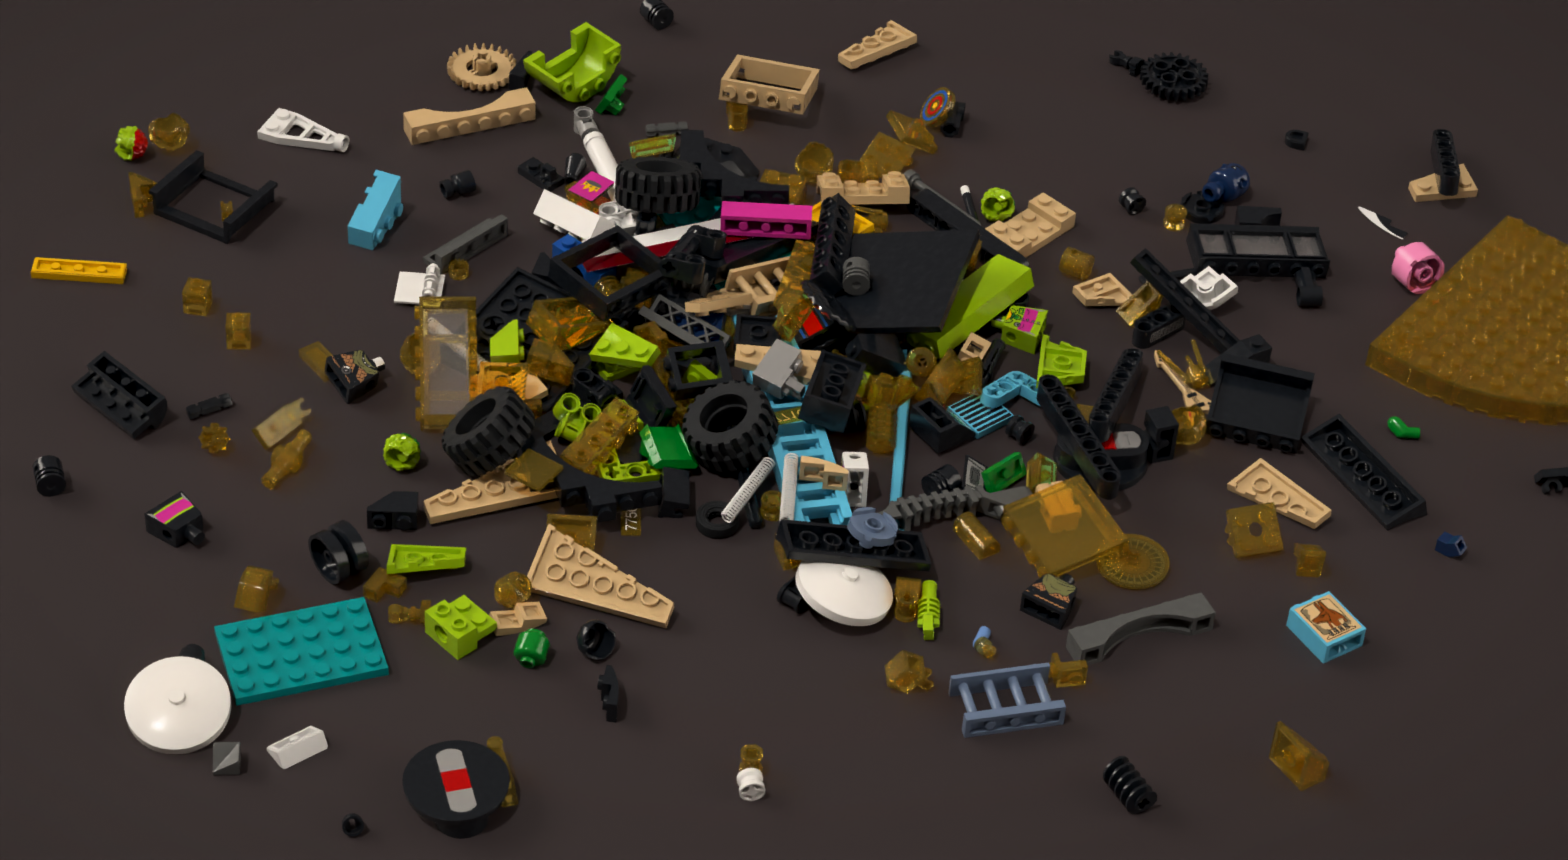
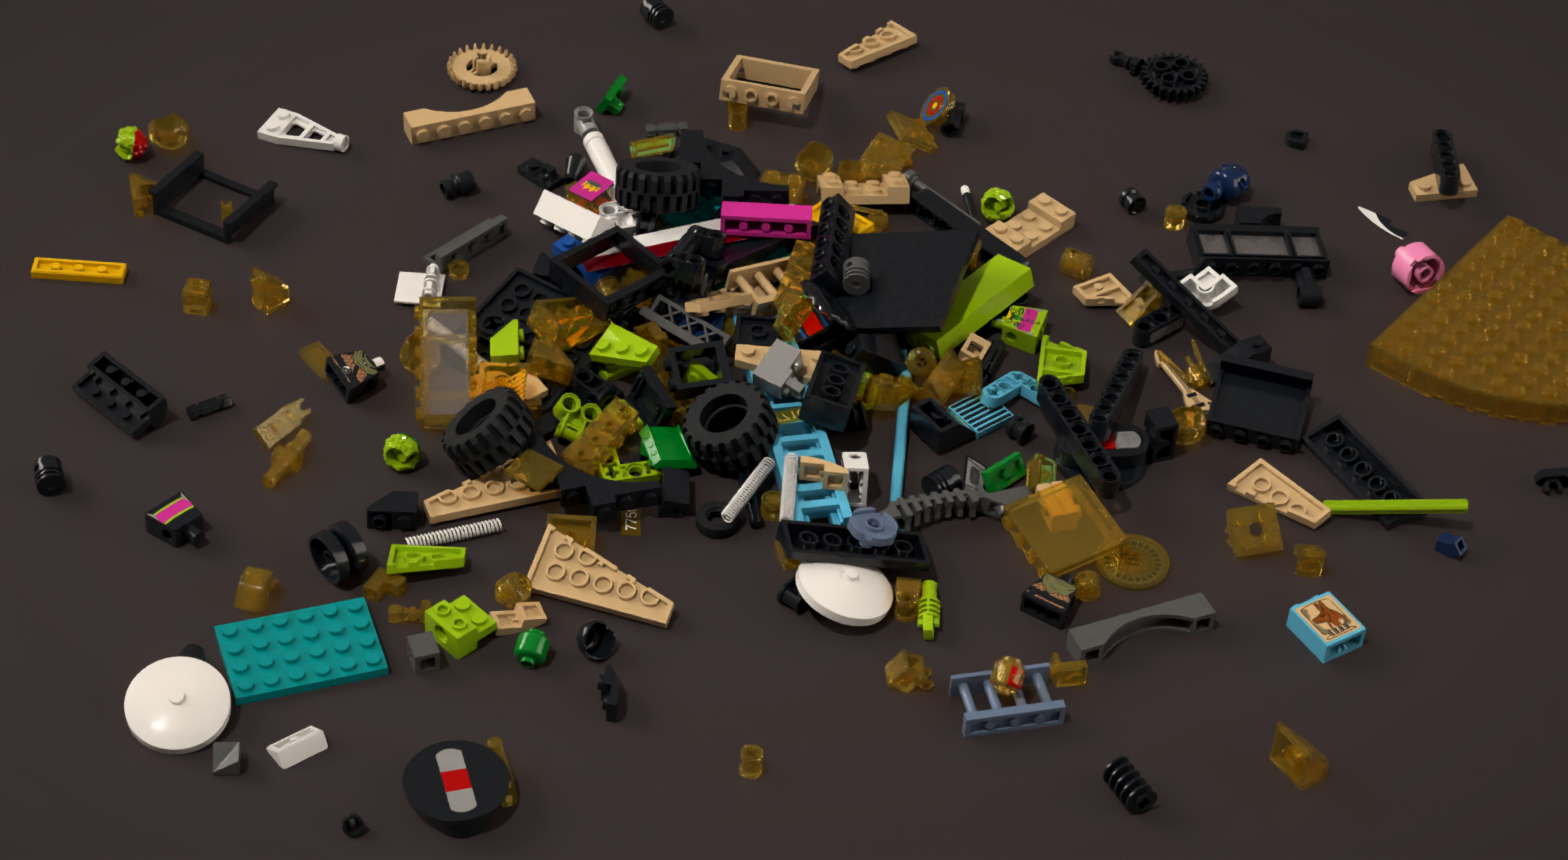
clear yellow gear [198,423,230,453] -> none
clear yellow brick [225,312,252,349] -> none
medium azure wedge [348,170,403,250] -> none
black slope [509,51,532,91] -> none
lime cylinder [523,22,621,102] -> none
white wheel [736,768,765,801] -> none
clear yellow piece [866,403,898,454] -> none
clear yellow brick [953,512,1001,560] -> none
clear yellow arm [973,626,996,658] -> none
green arm [1387,416,1420,439] -> none
none -> clear yellow slope [250,266,289,315]
none -> white piece [405,518,503,546]
none -> dark grey brick [407,631,440,676]
none -> clear yellow head [989,656,1026,696]
none -> clear yellow wheel [1075,570,1100,601]
none -> lime axle [1323,499,1468,514]

